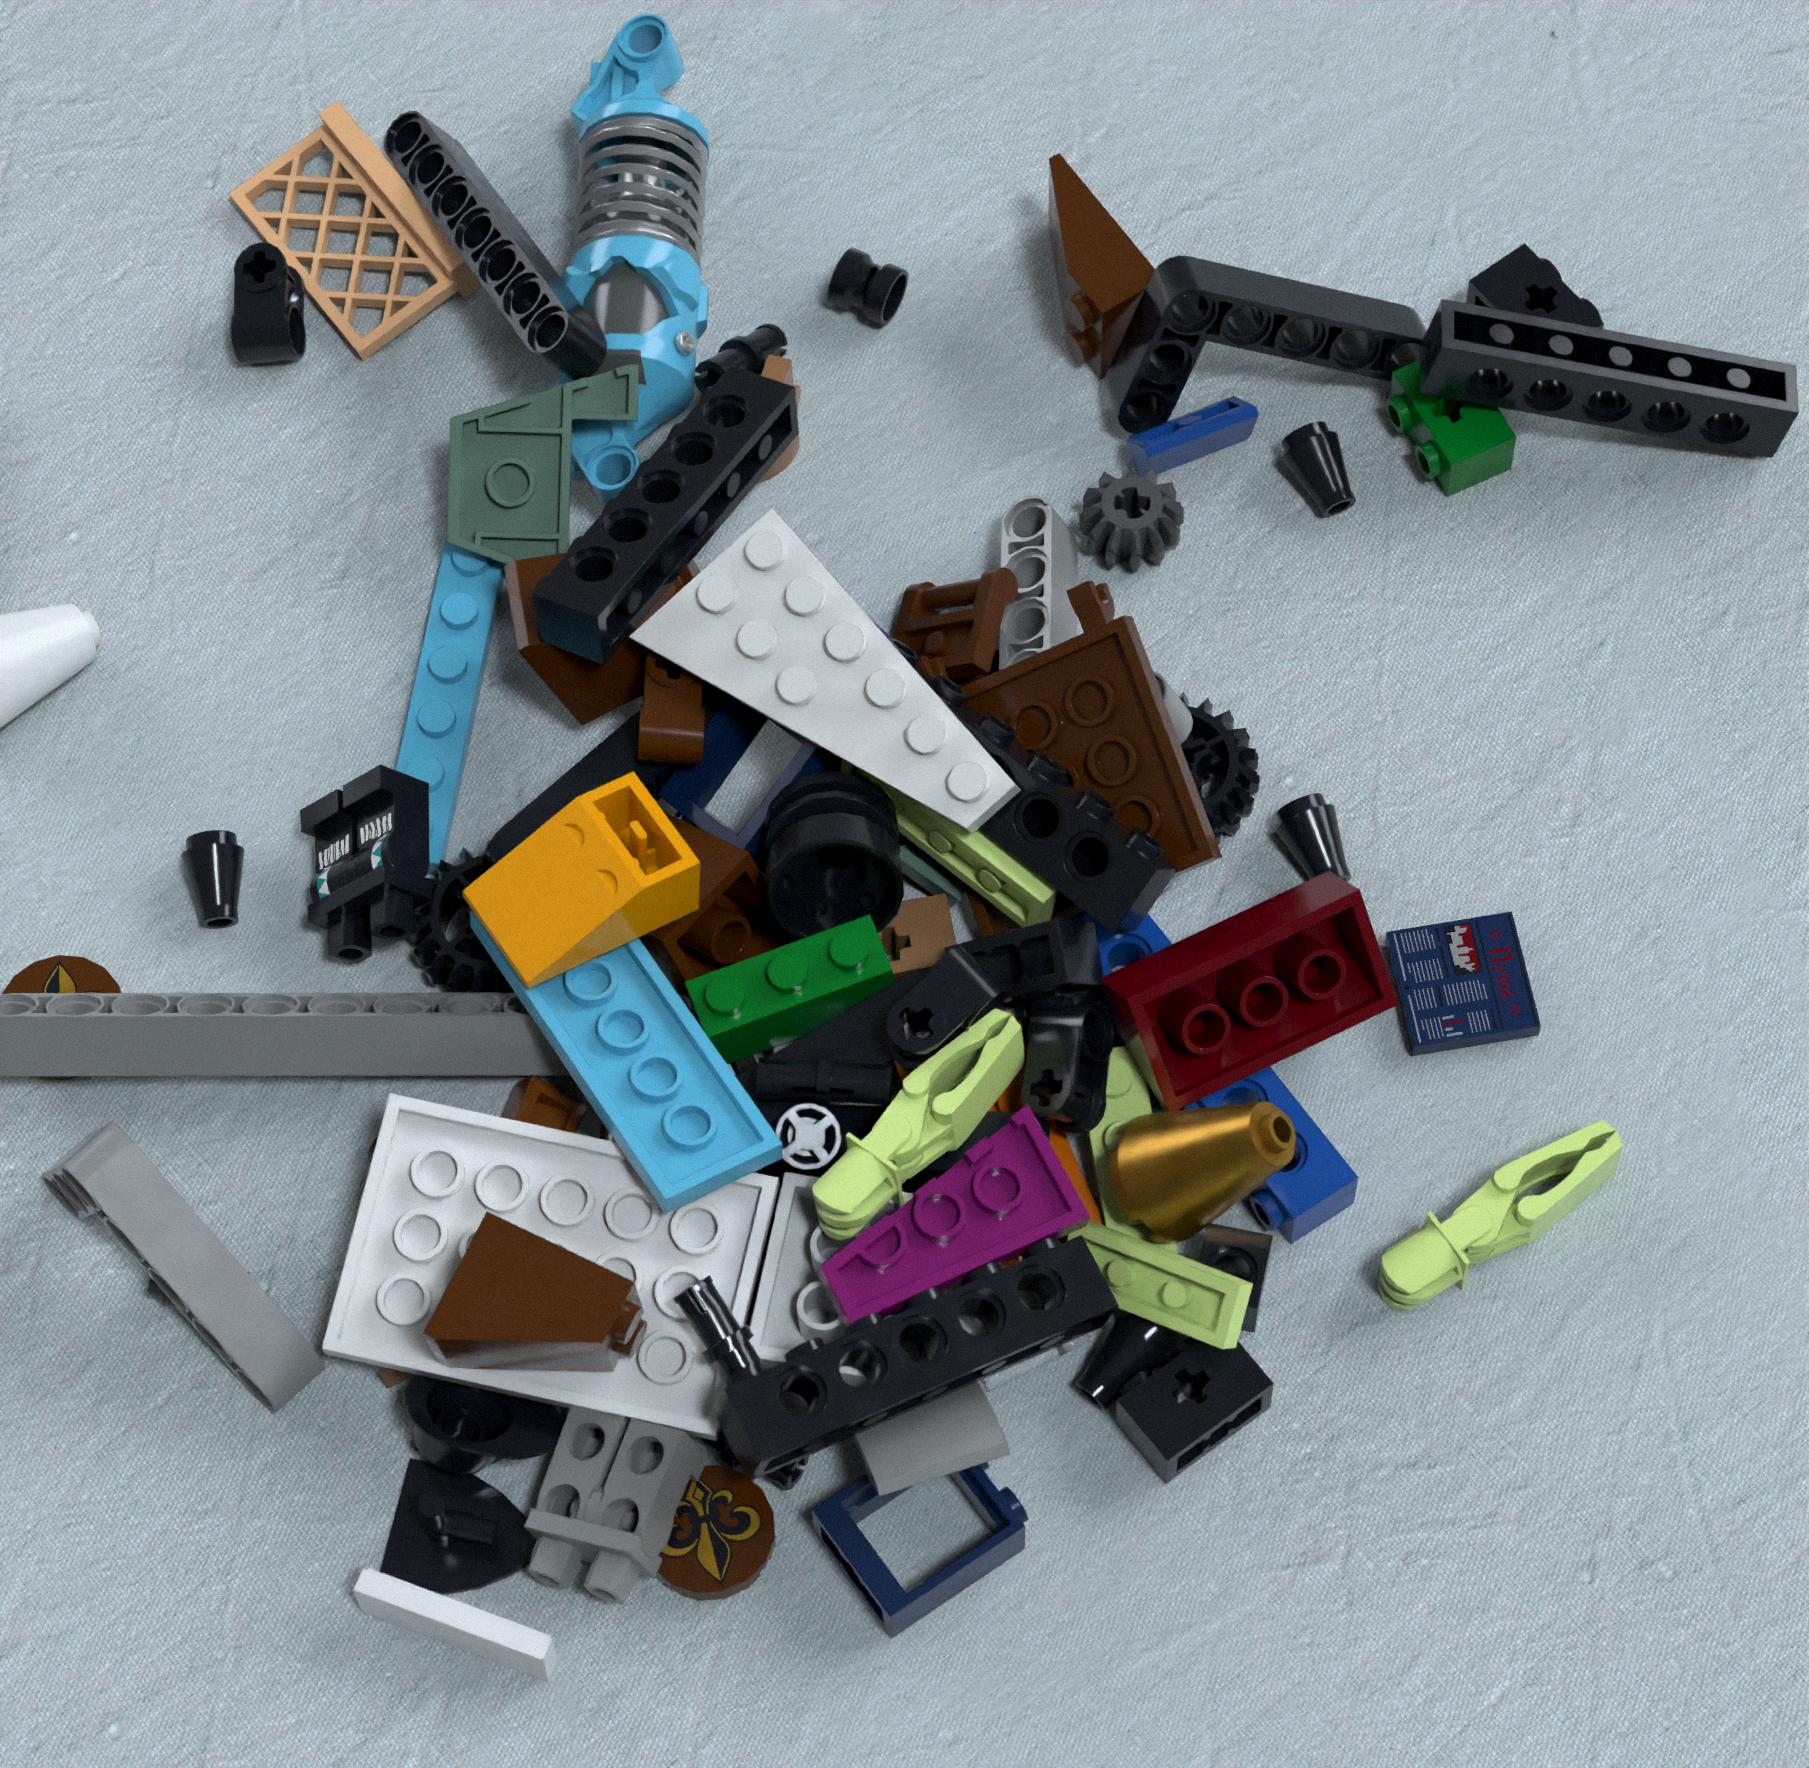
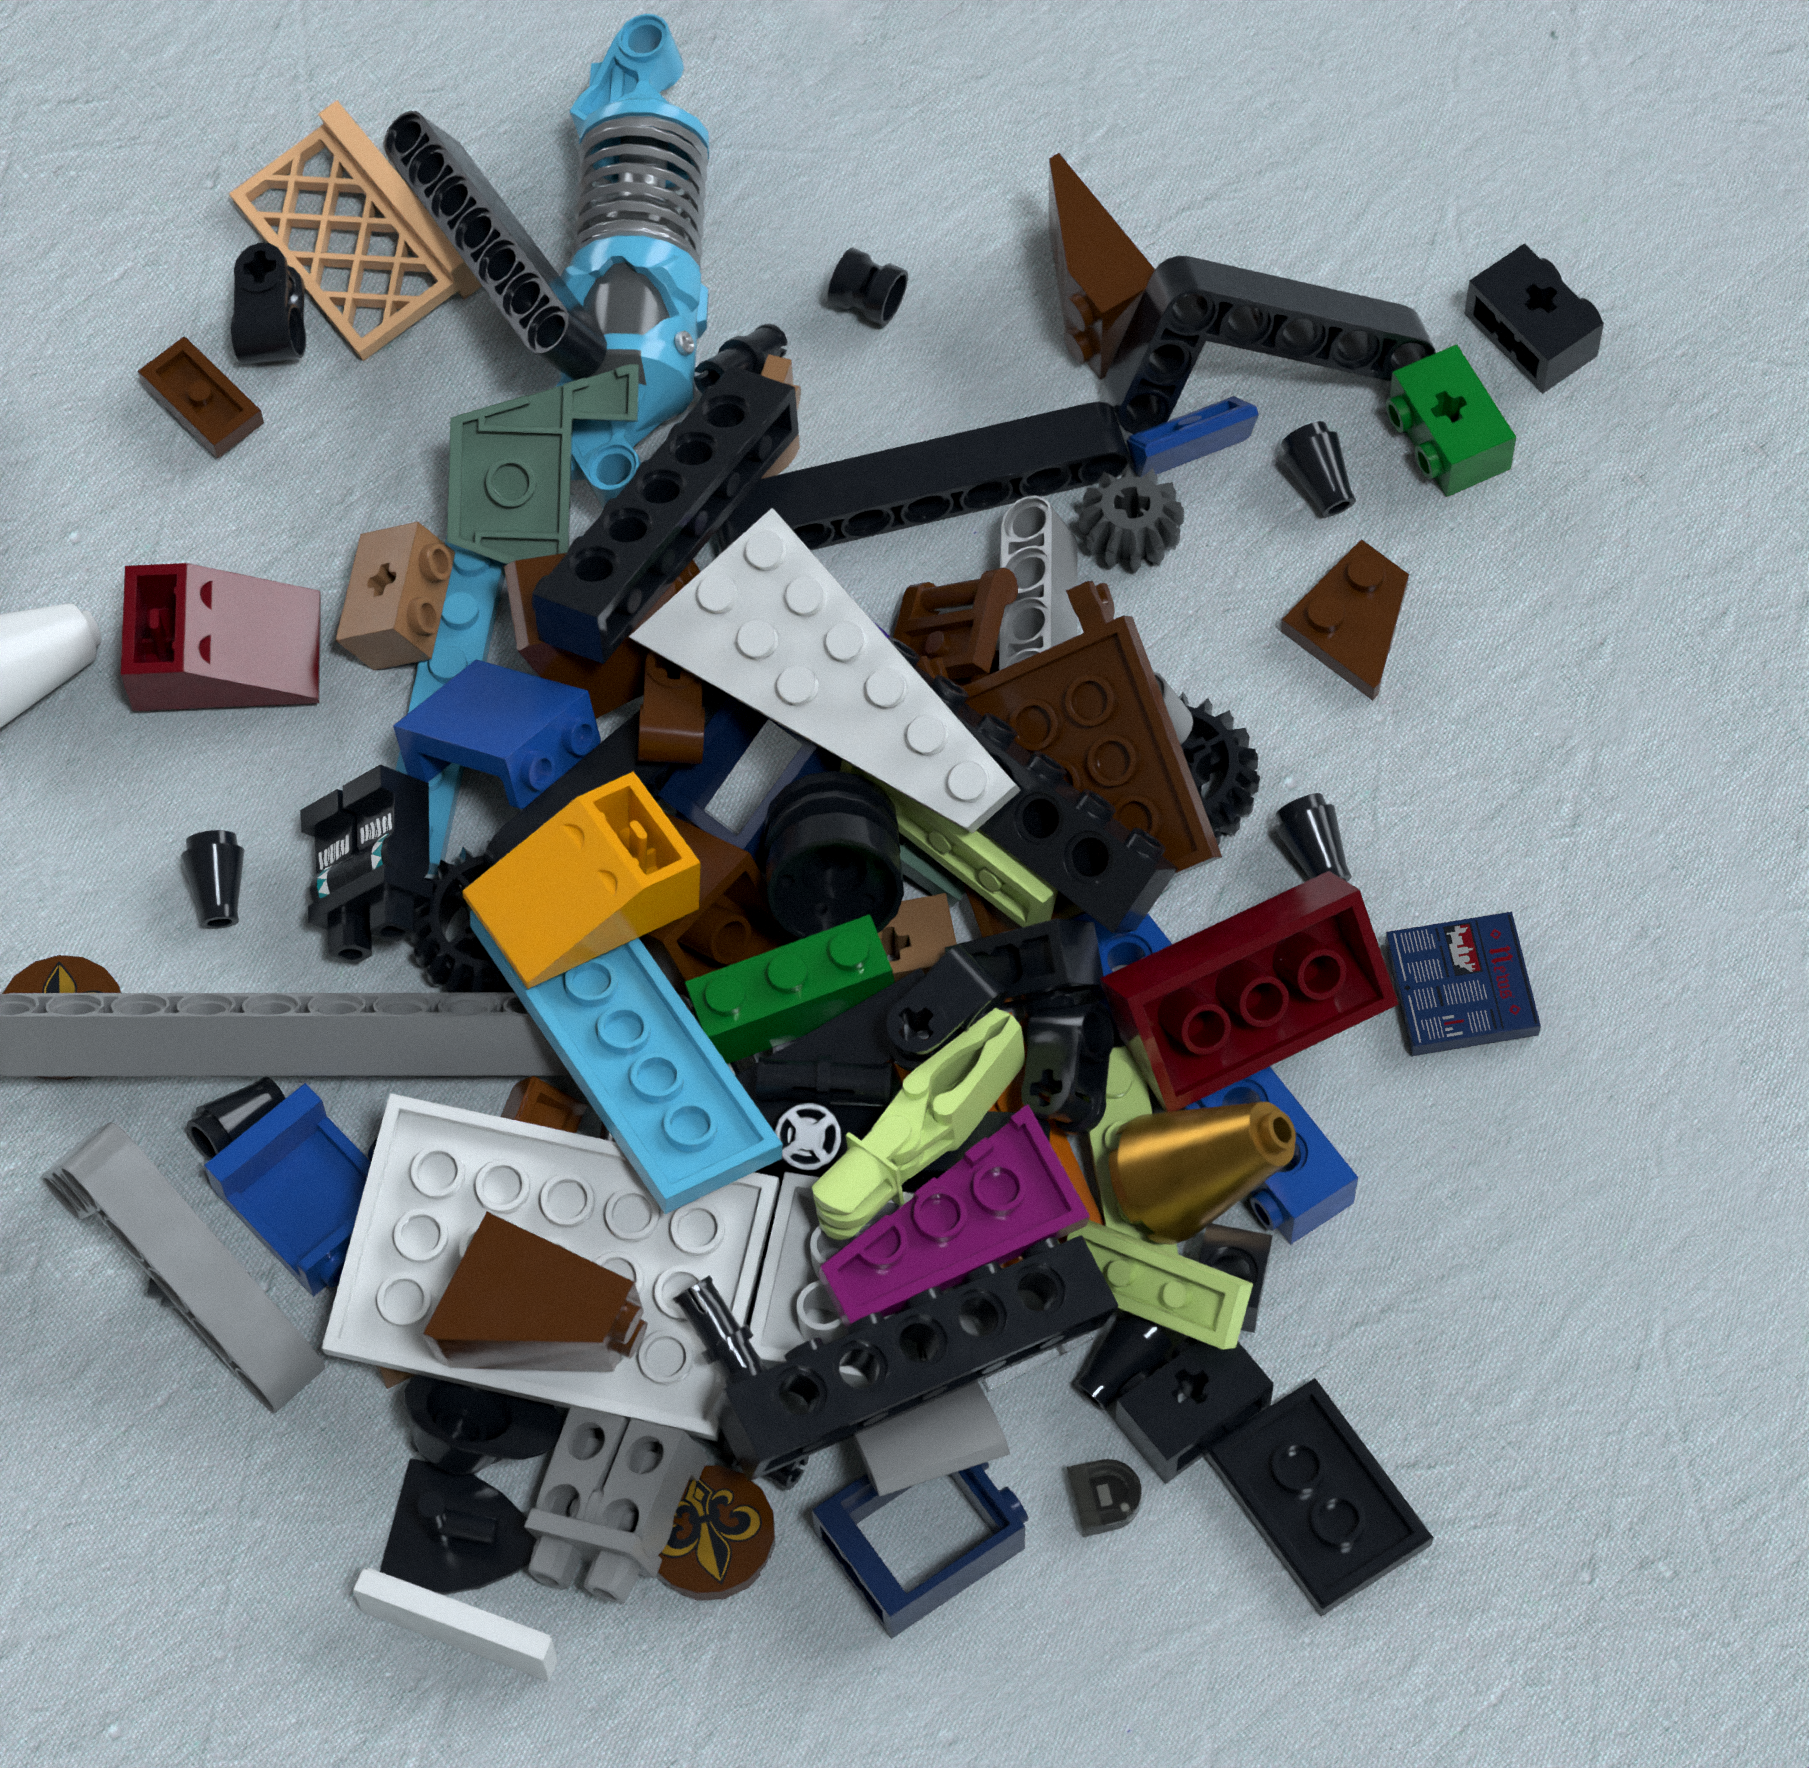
yellowish green arm [1379,1120,1623,1311] -> none
black brick [1420,299,1799,458] -> none
none -> slope [121,563,321,711]
none -> reddish brown plate [138,336,264,458]
none -> black cone [187,1076,286,1161]
none -> blue panel [204,1083,371,1297]
none -> medium nougat brick [335,521,455,670]
none -> blue panel [393,659,601,809]
none -> black beam [715,401,1131,554]
none -> clear smoke tile [1067,1459,1142,1537]
none -> black tile [1204,1378,1434,1617]
none -> reddish brown wing [1281,539,1409,701]

